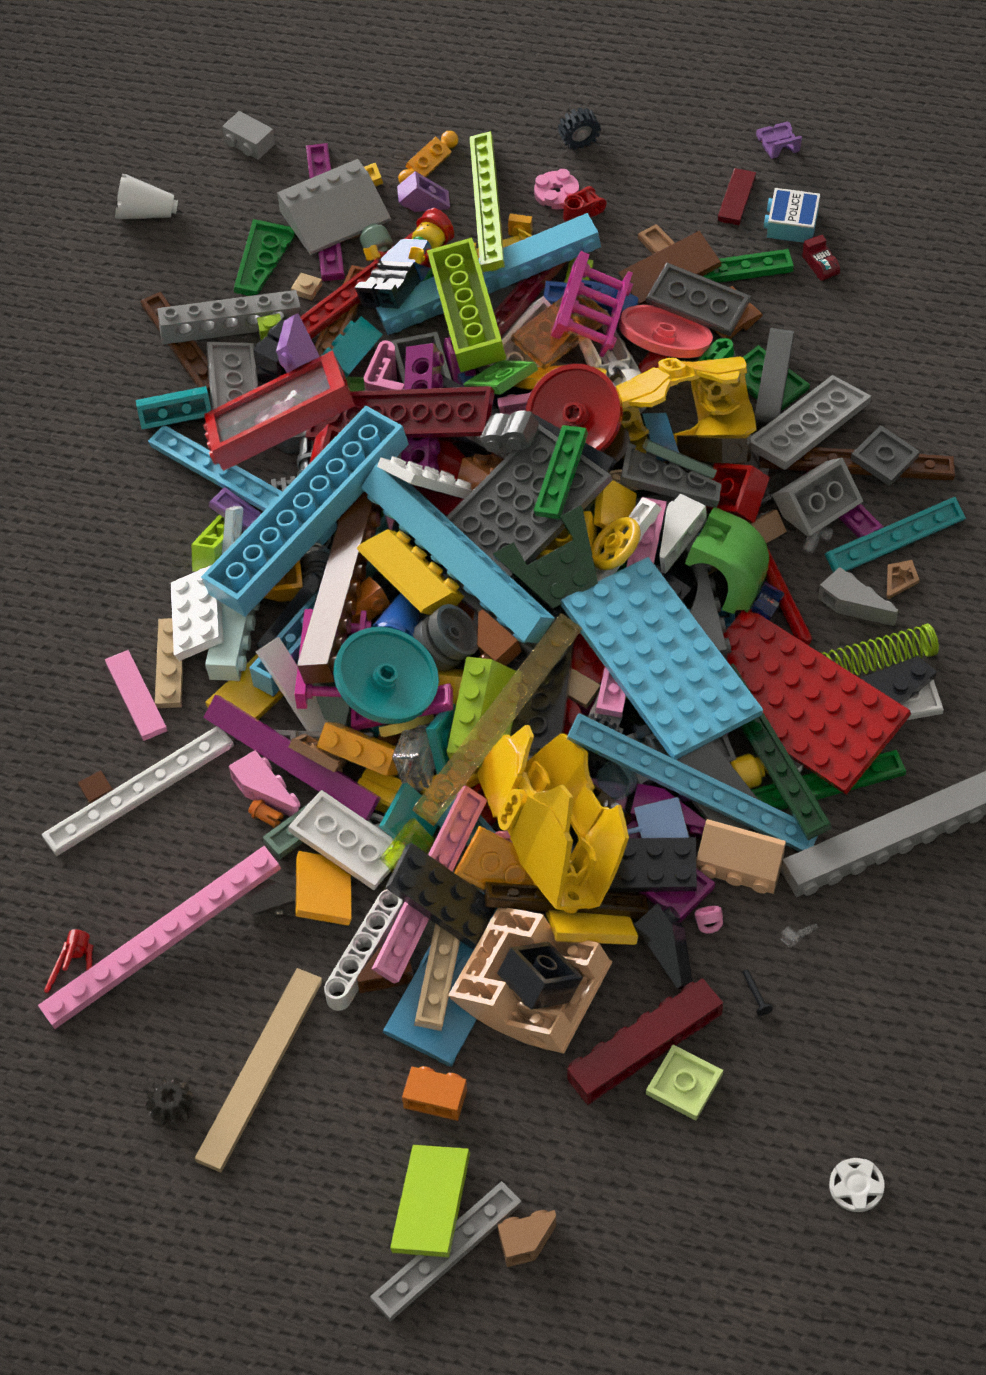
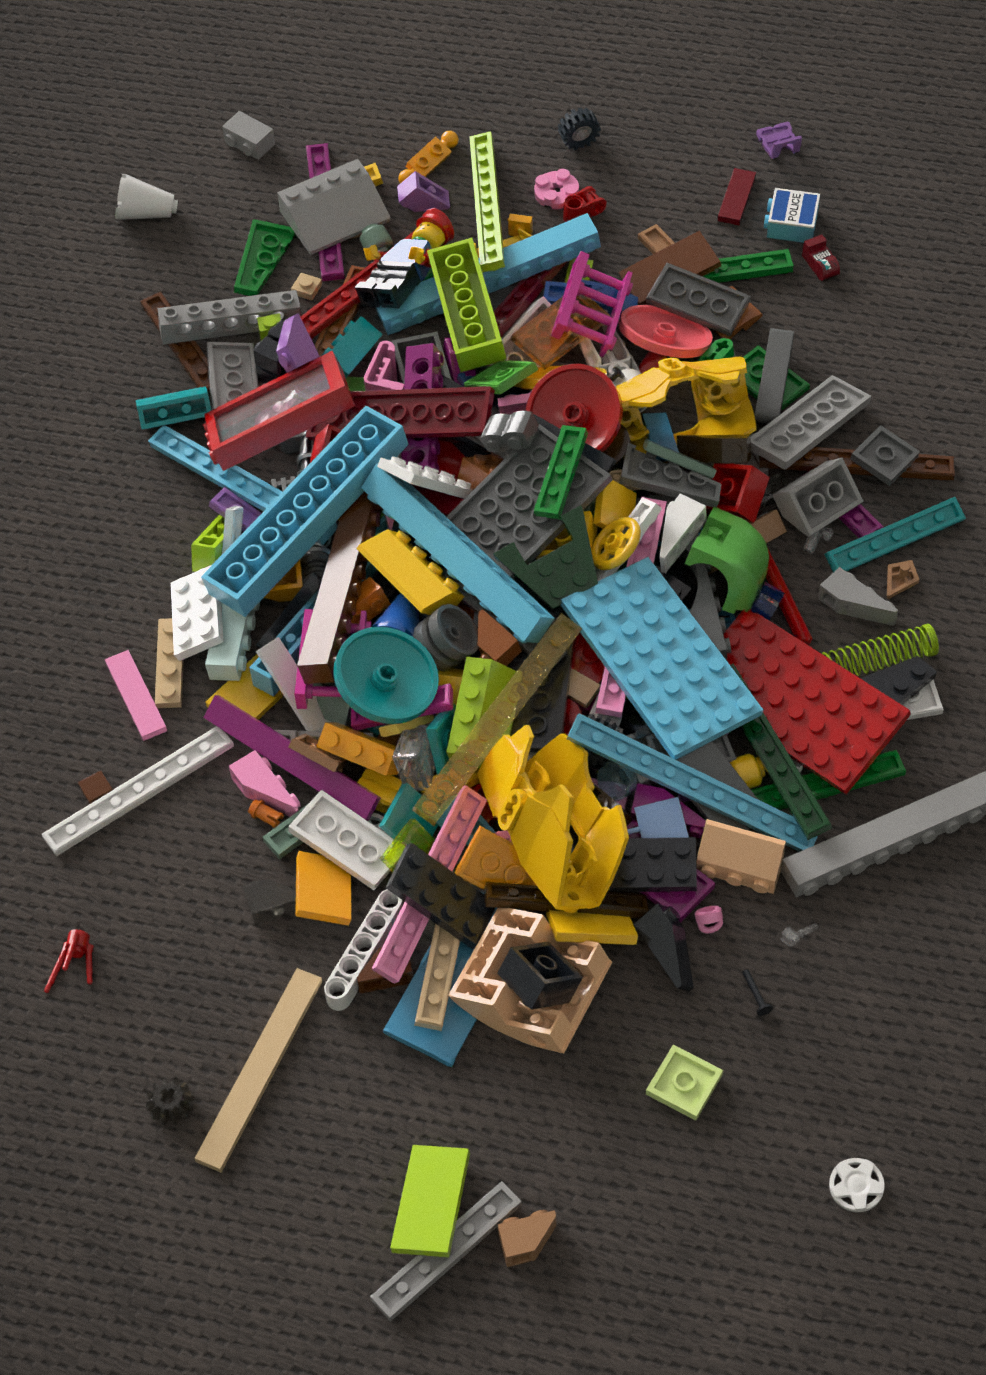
bright pink plate [38,846,281,1029] -> none
orange brick [402,1066,467,1121] -> none
dark red brick [567,978,723,1105] -> none

